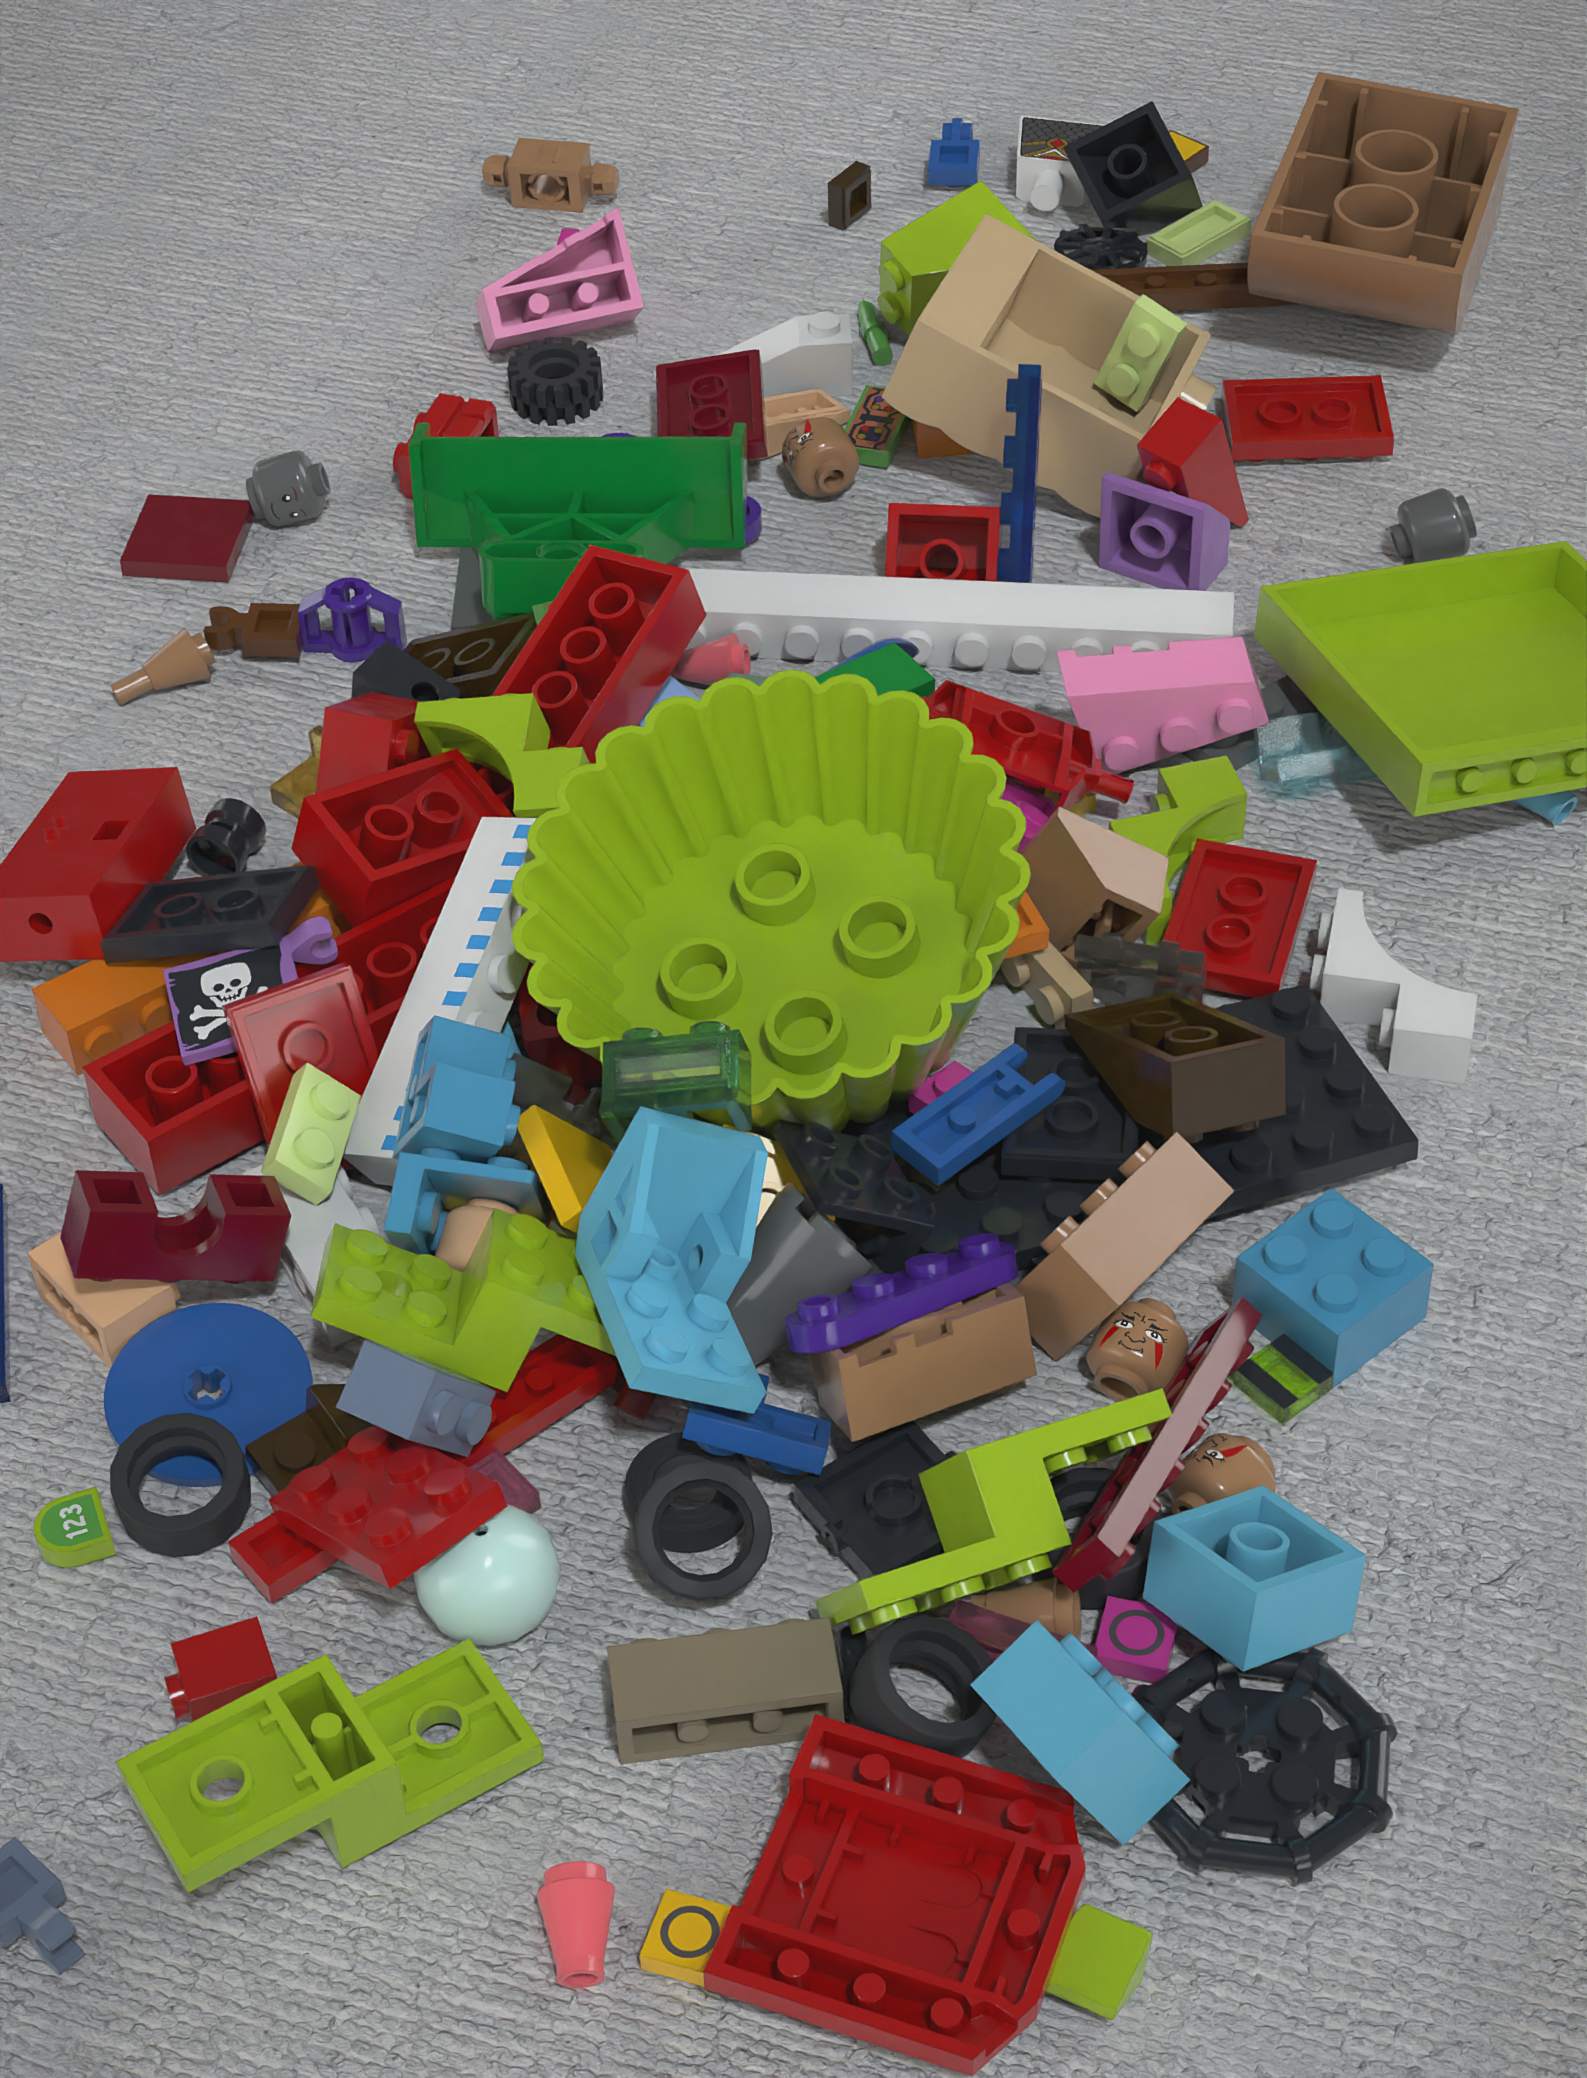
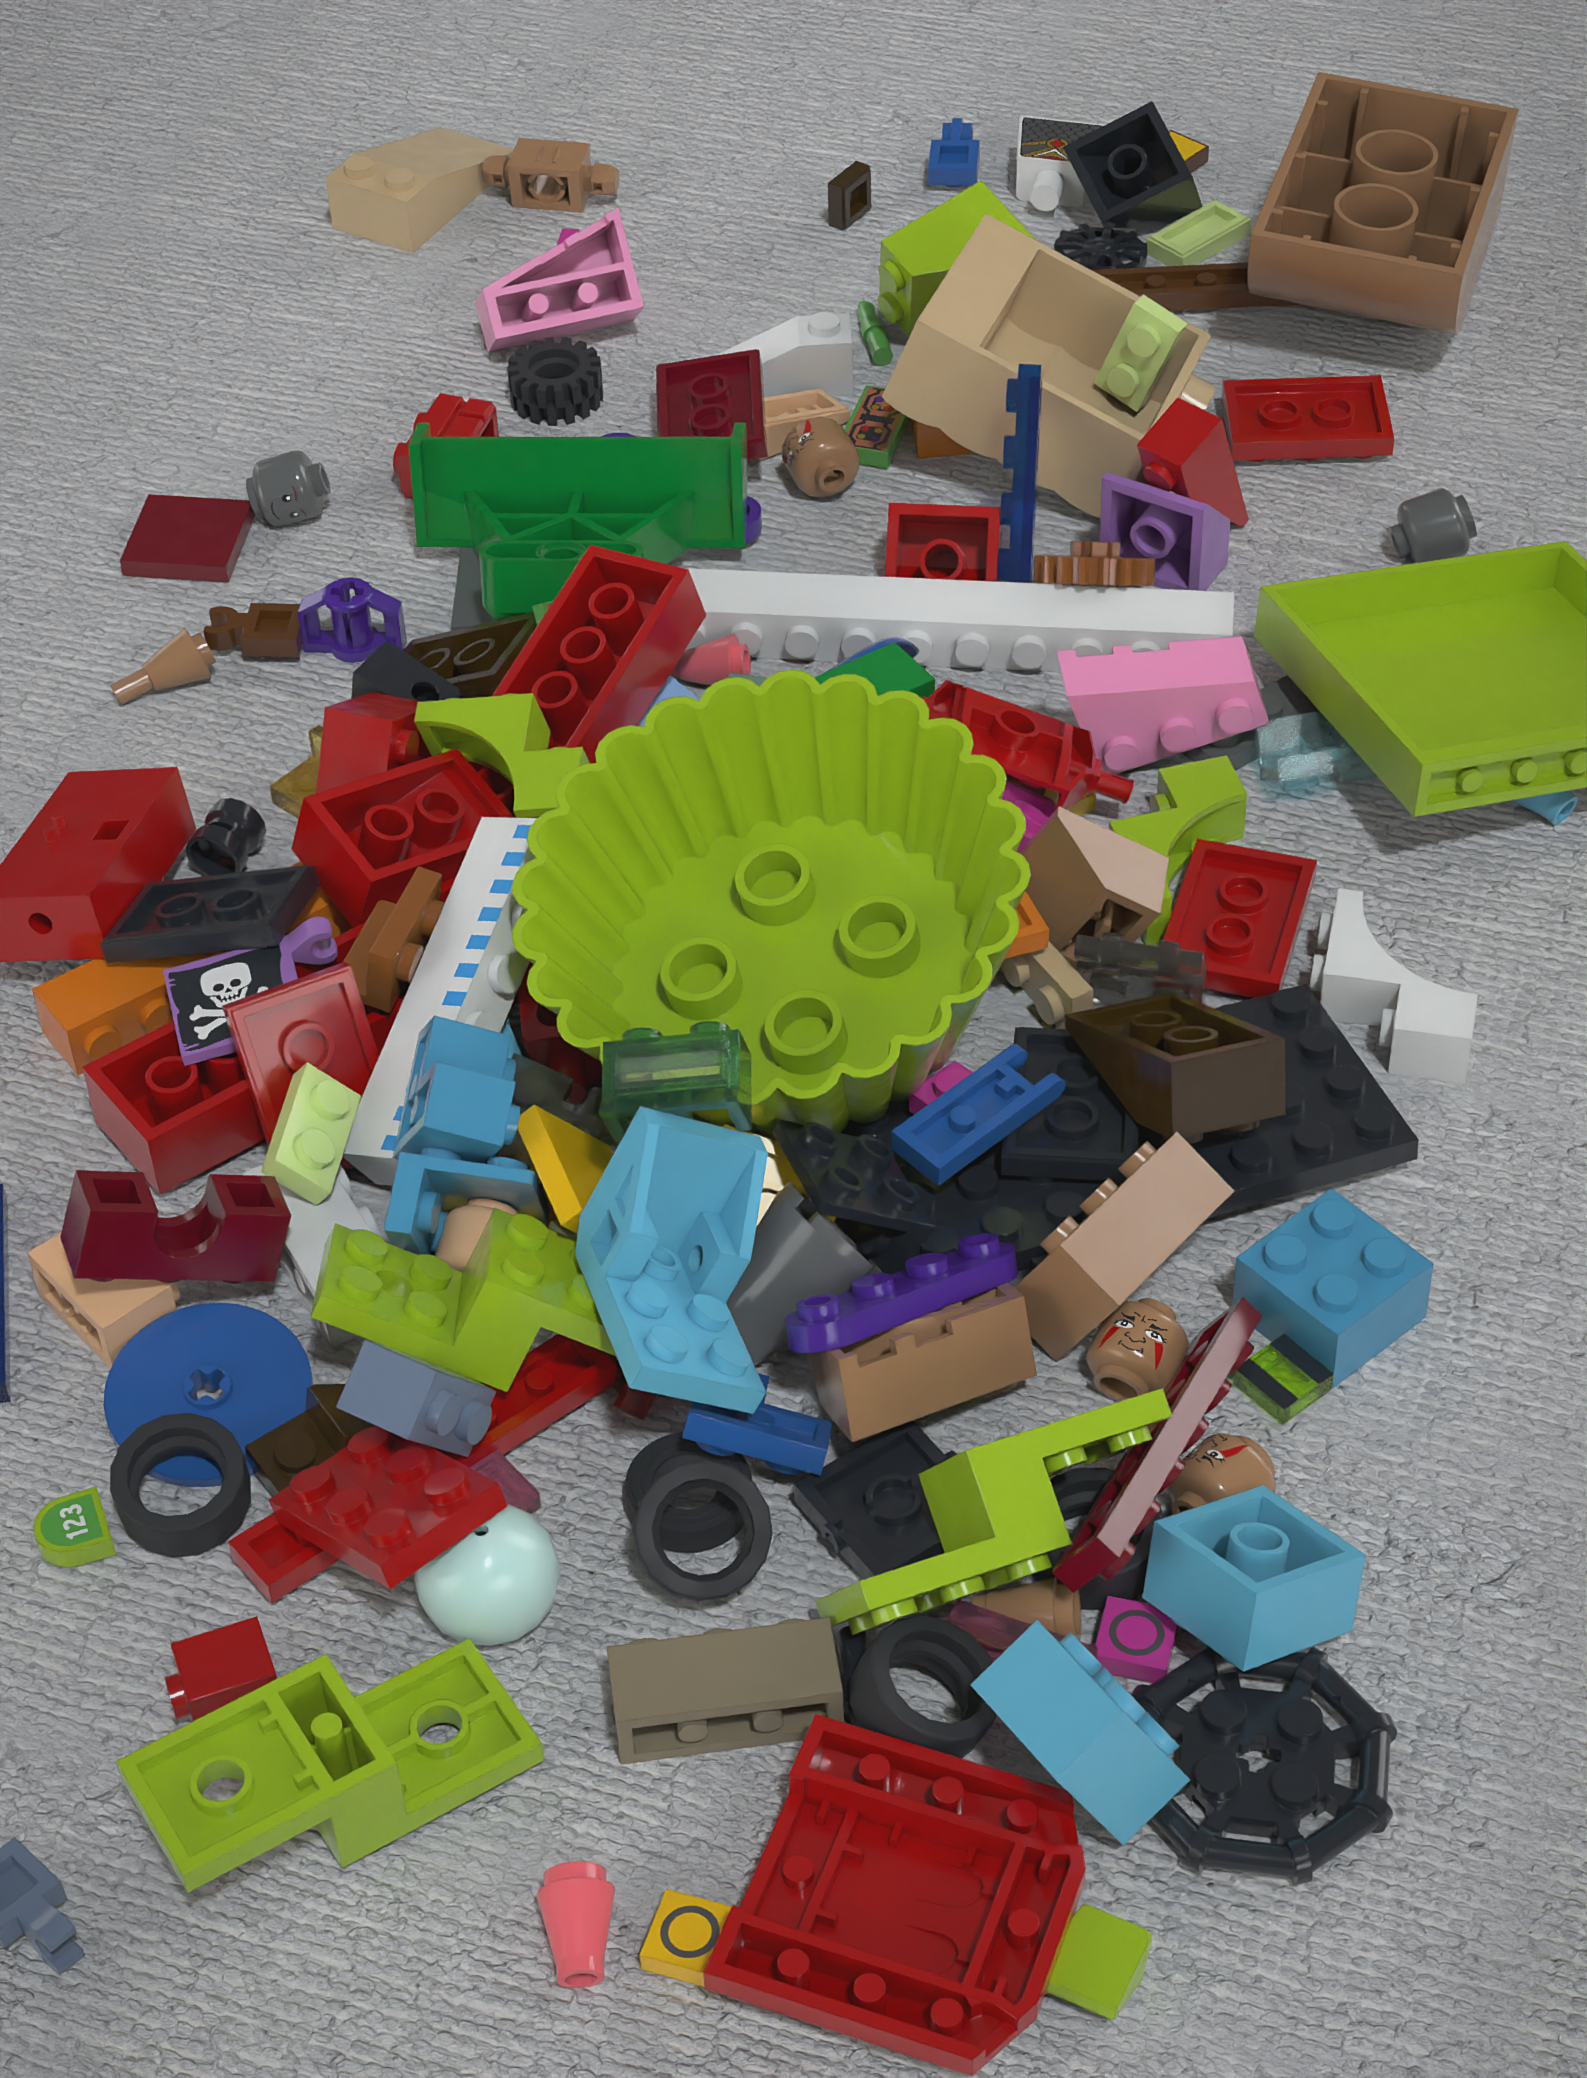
none -> tan slope [325,127,514,253]
none -> dark orange bracket [343,866,445,1013]
none -> dark orange gear [1033,541,1155,587]

